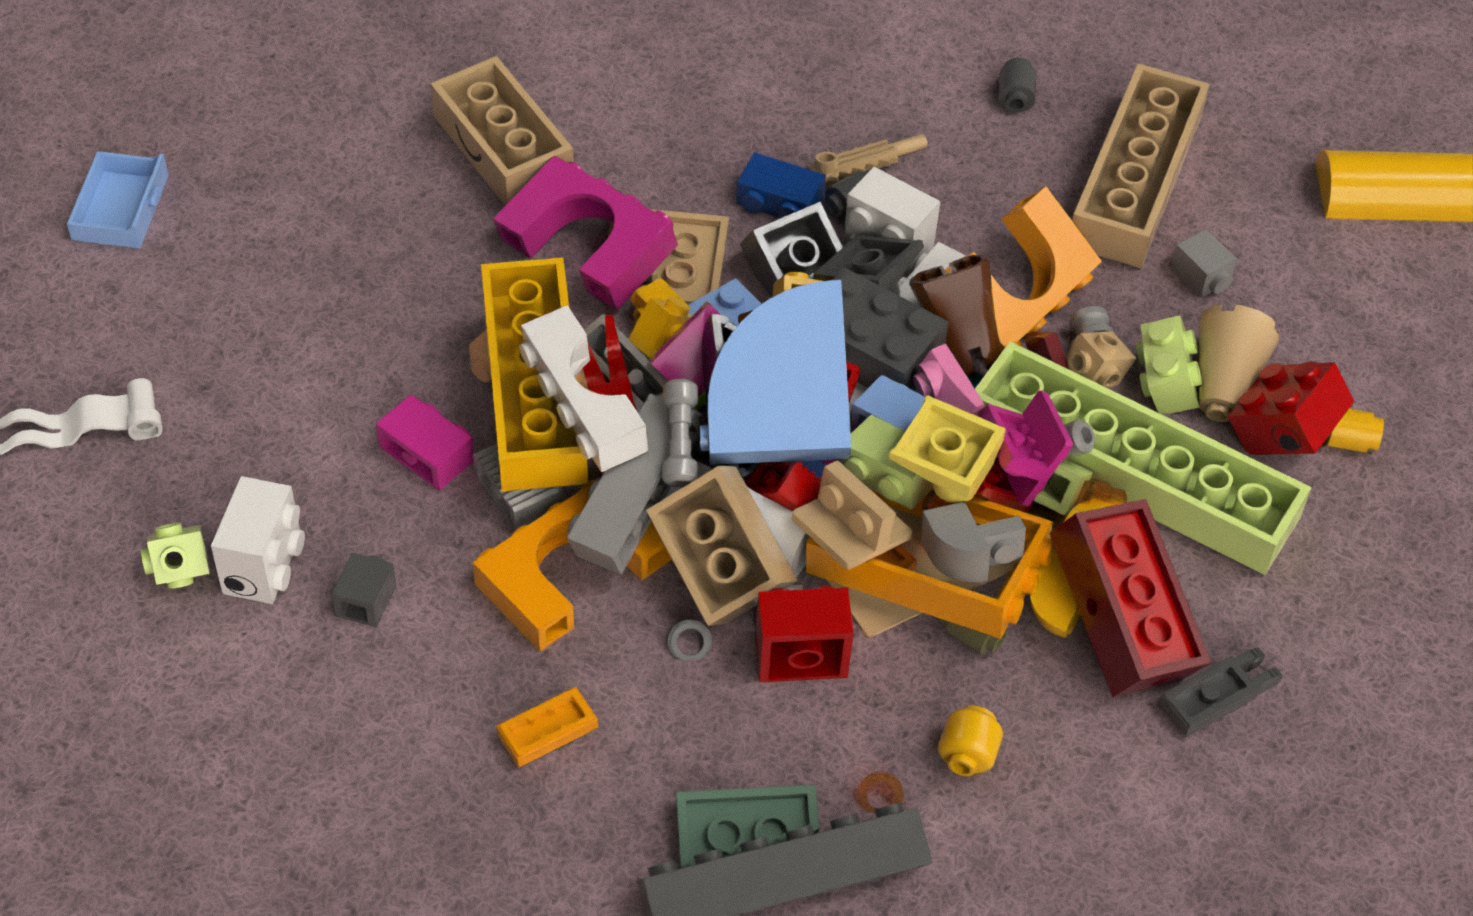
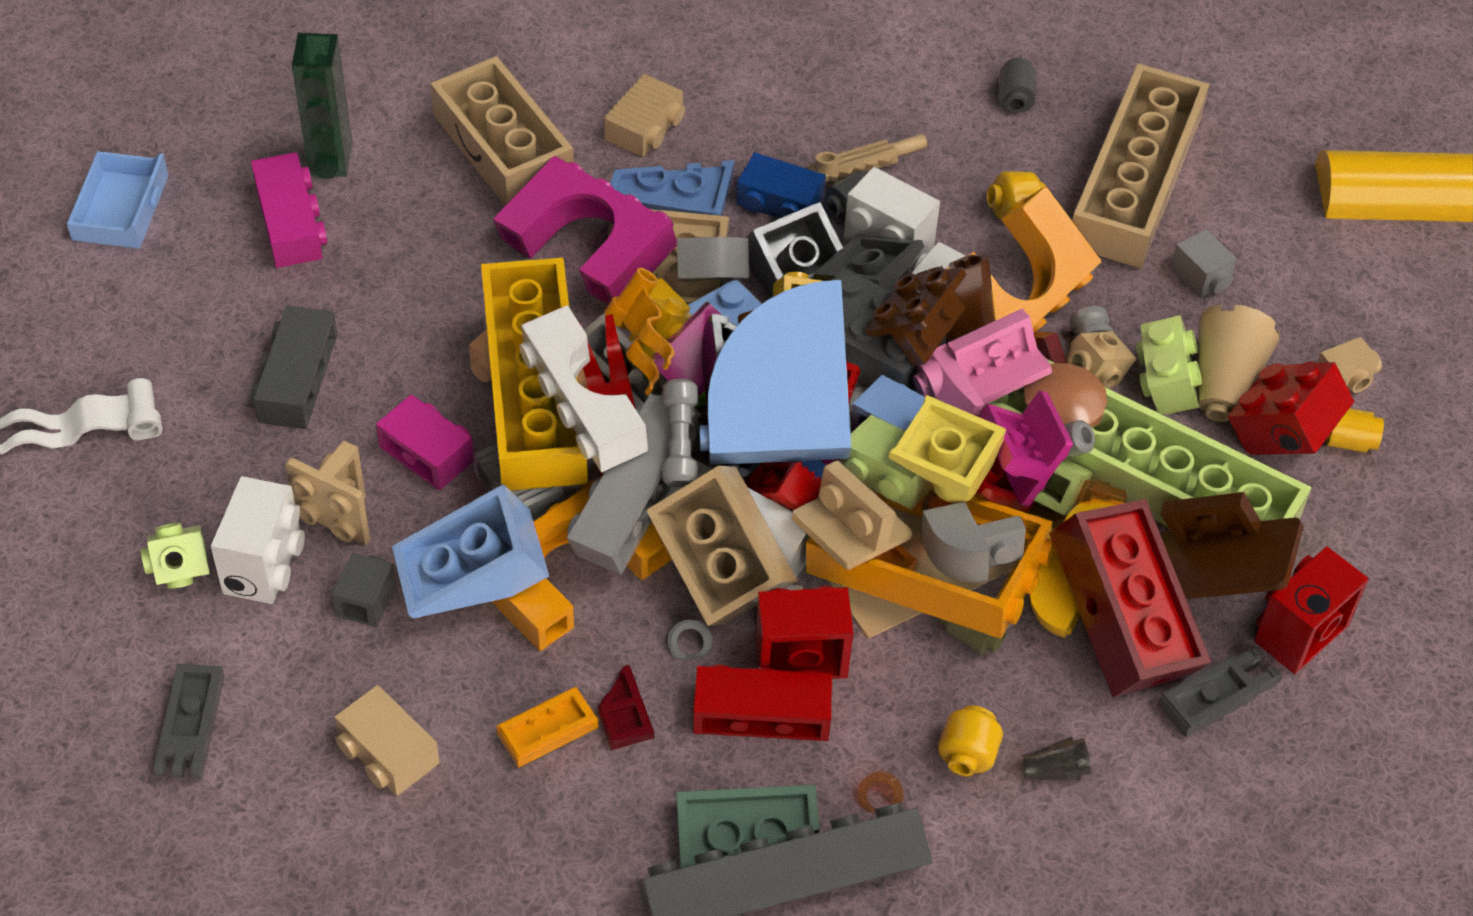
none -> dark grey hinge [154,664,225,779]
none -> dark grey brick [250,305,338,429]
none -> dark pink brick [251,152,328,268]
none -> tan bracket [285,440,370,546]
none -> clear green brick [291,33,353,179]
none -> tan brick [335,684,440,796]
none -> light blue slope [392,484,549,619]
none -> dark red tile [598,664,655,750]
none -> tan brick [604,74,685,158]
none -> light orange flag [604,268,675,396]
none -> medium blue wing [610,160,735,216]
none -> light grey brick [677,237,749,282]
none -> red brick [693,664,833,741]
none -> reddish brown bracket [864,267,967,366]
none -> bright pink bracket [948,308,1052,405]
none -> yellow head [986,171,1045,220]
none -> clear smoke cone [1021,736,1091,782]
none -> nougat dish [1024,363,1107,427]
none -> reddish brown bracket [1160,492,1304,599]
none -> red brick [1254,546,1369,674]
none -> tan brick [1317,337,1382,393]

